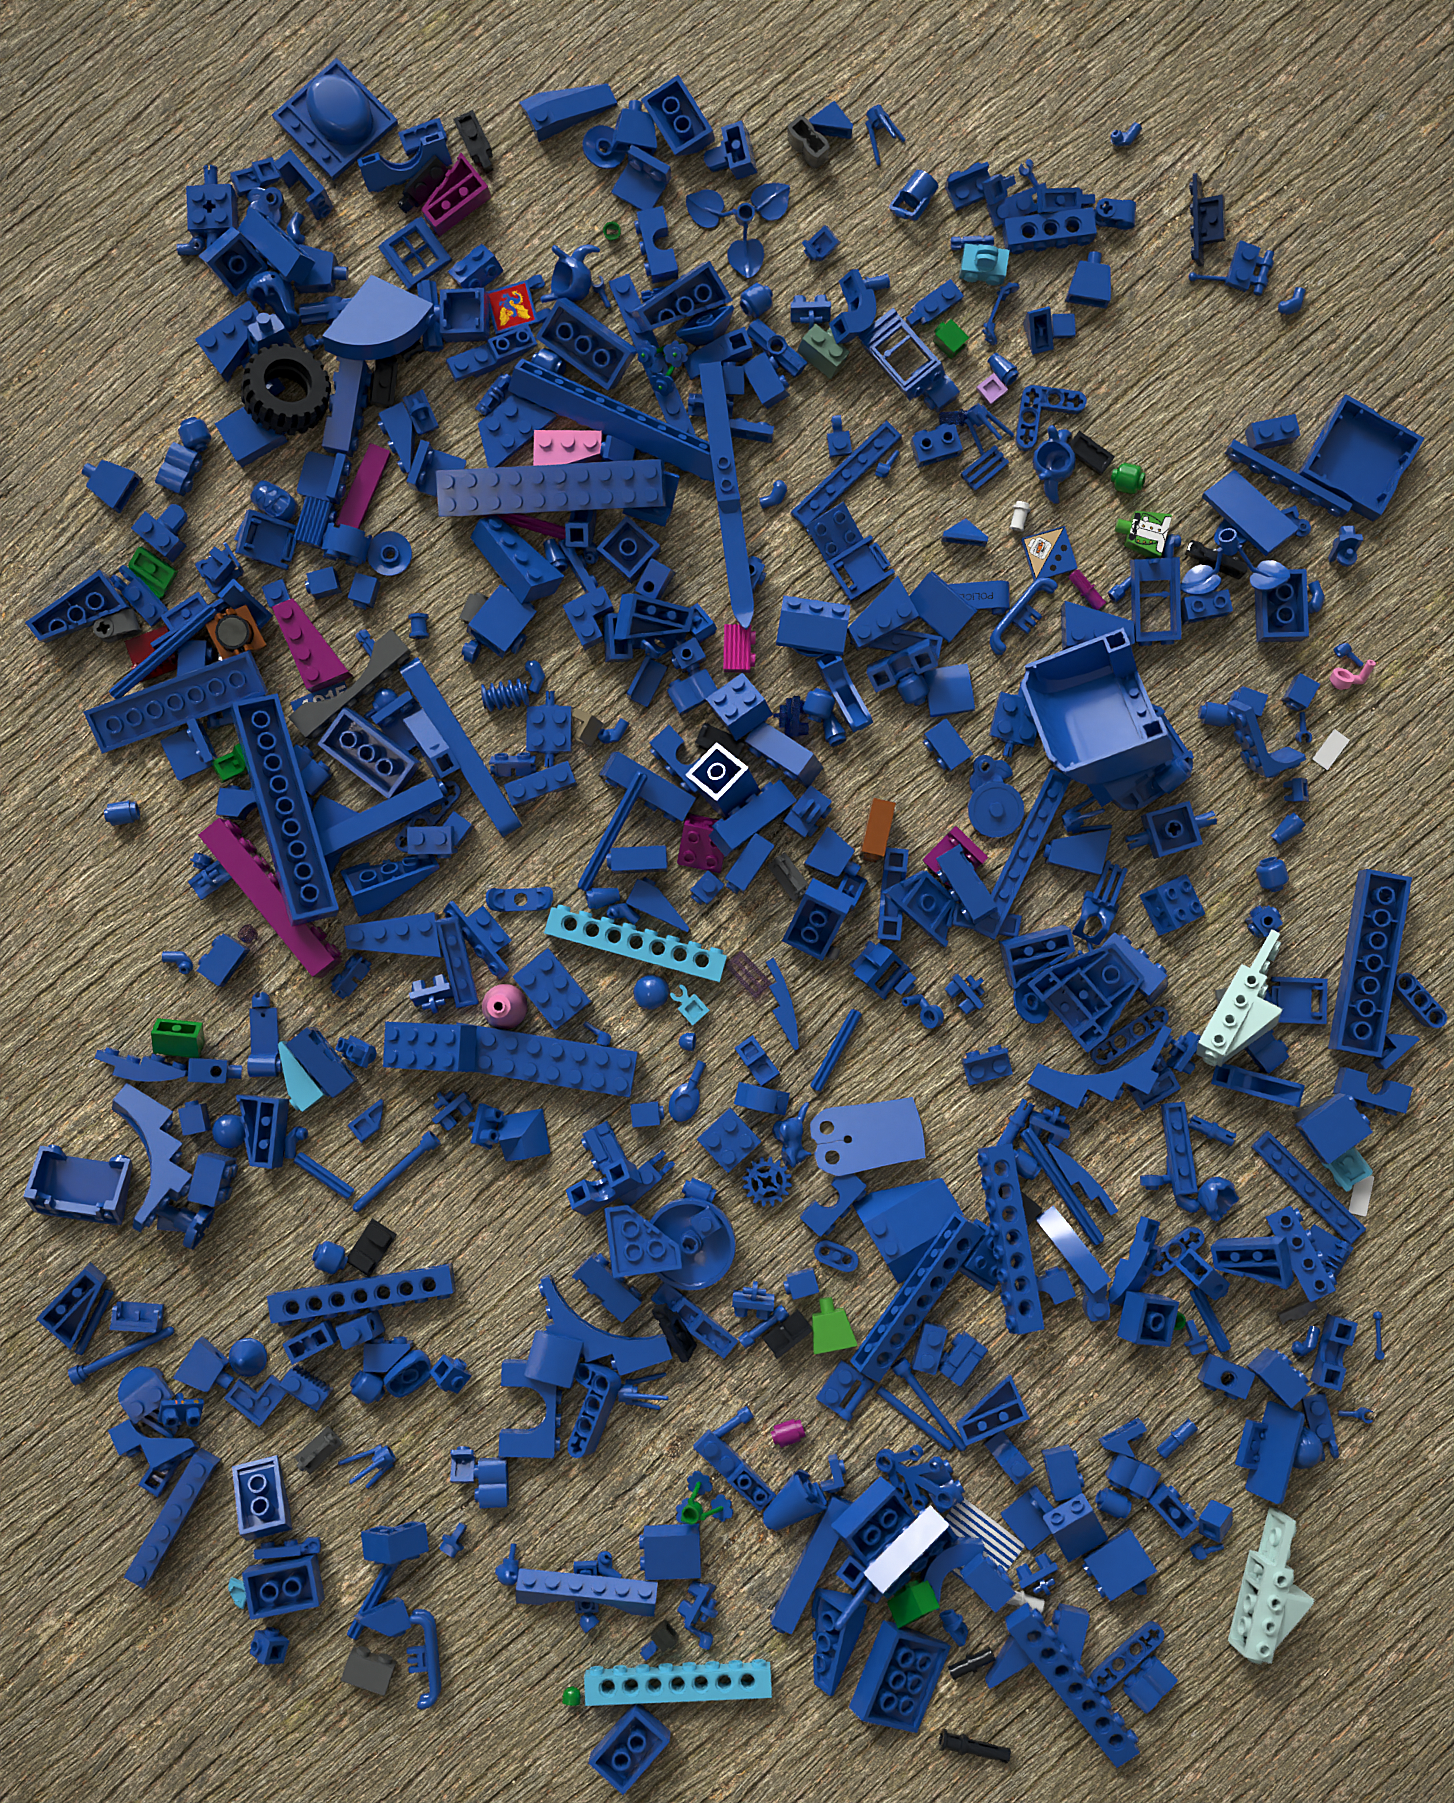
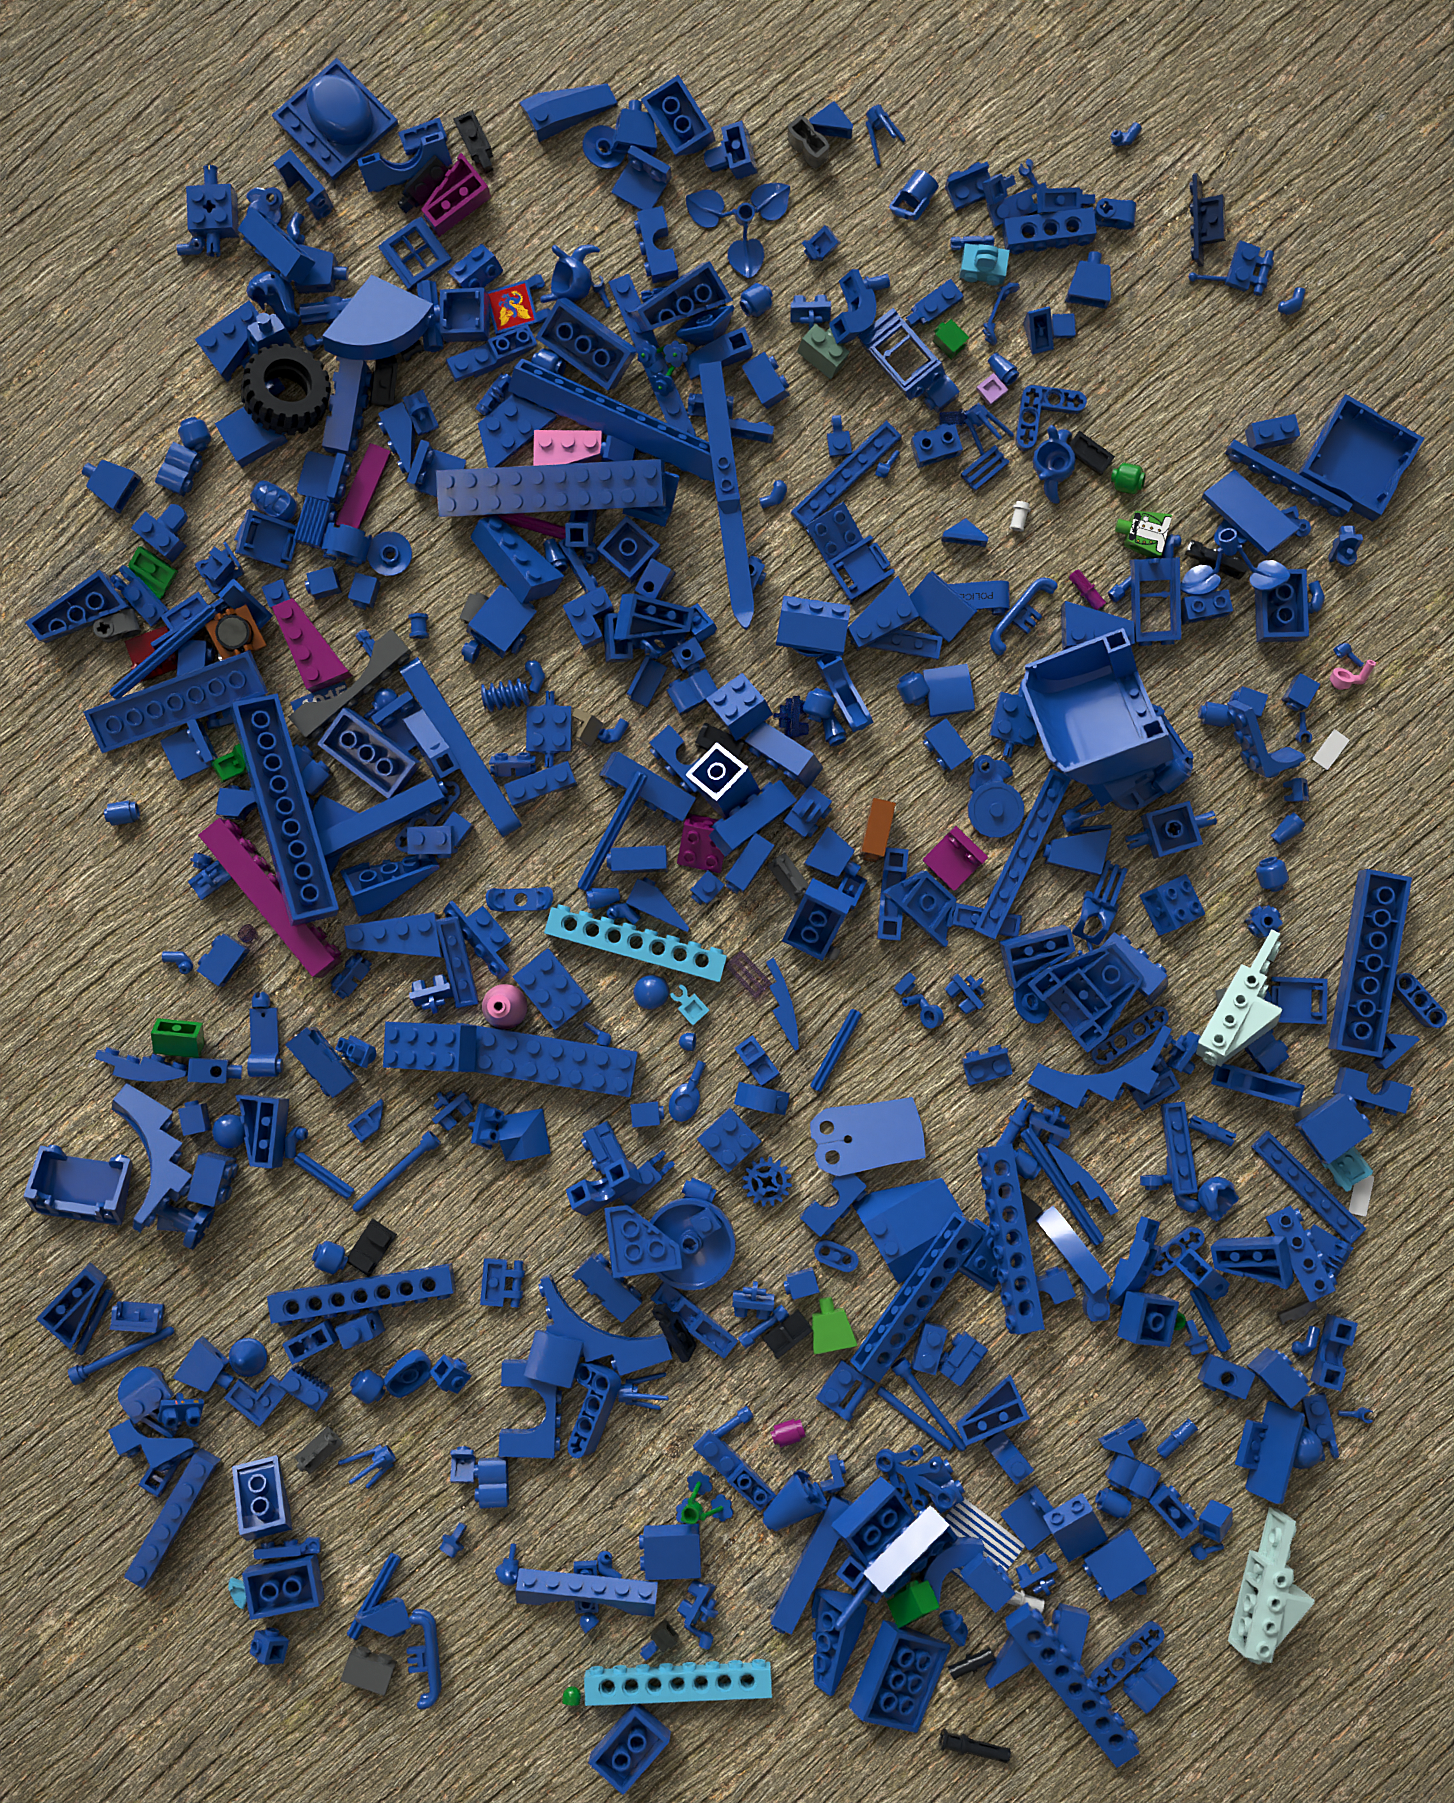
blue brick [199,226,269,297] -> none
blue slope [230,157,281,197] -> none
medium azure slope [278,1041,326,1112] -> none
blue brick [361,1521,429,1567] -> none
blue slope [363,1336,414,1372] -> none
green hinge [603,221,621,241] -> none
blue brick [722,362,744,396] -> none
dark pink brick [723,624,756,673] -> none
blue piece [746,318,808,379] -> none
blue animal [772,1102,812,1168] -> none
blue piece [849,940,911,1000] -> none
blue arch [866,638,938,693] -> none
blue wedge [936,844,998,925] -> none
tile [1021,526,1078,582] -> none
blue brick [1041,1444,1085,1501] -> none
blue hinge [1373,1311,1385,1360] -> none
none -> blue plate [480,1258,525,1307]

